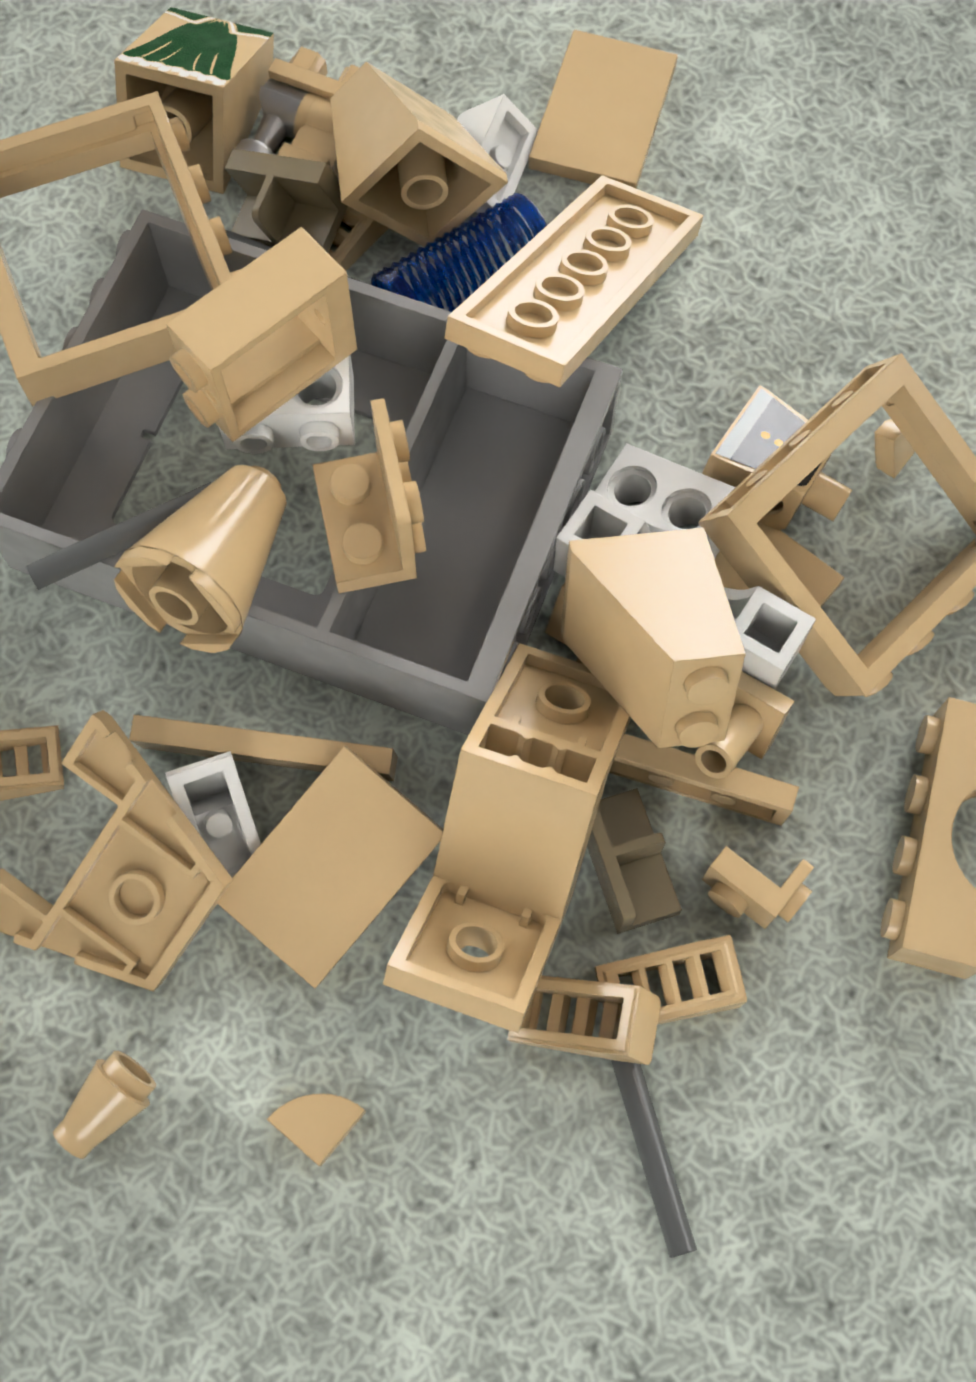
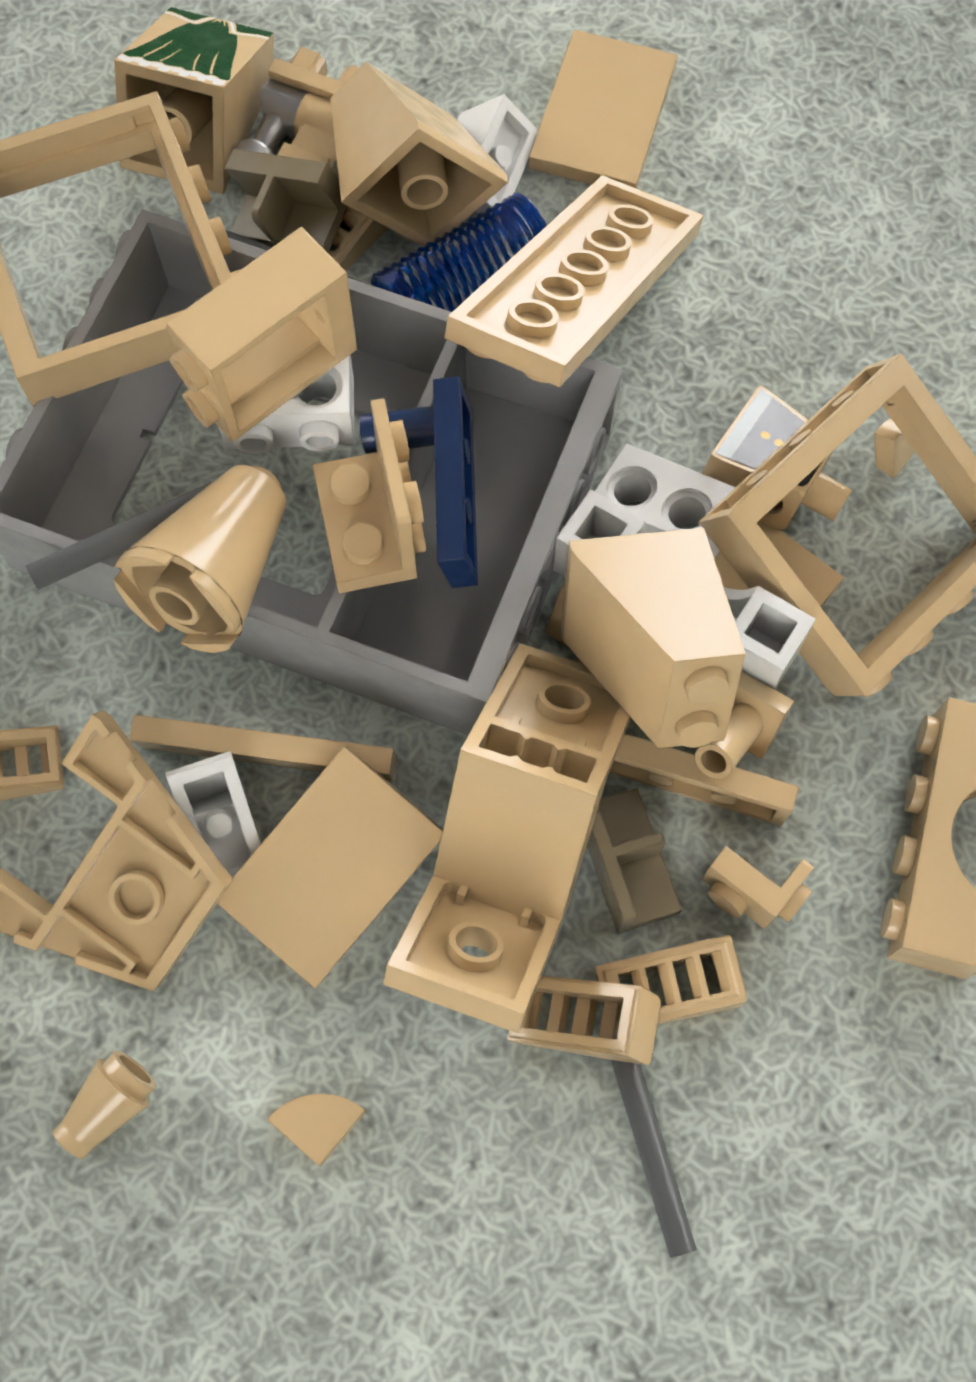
none -> dark blue piece [360,376,478,588]

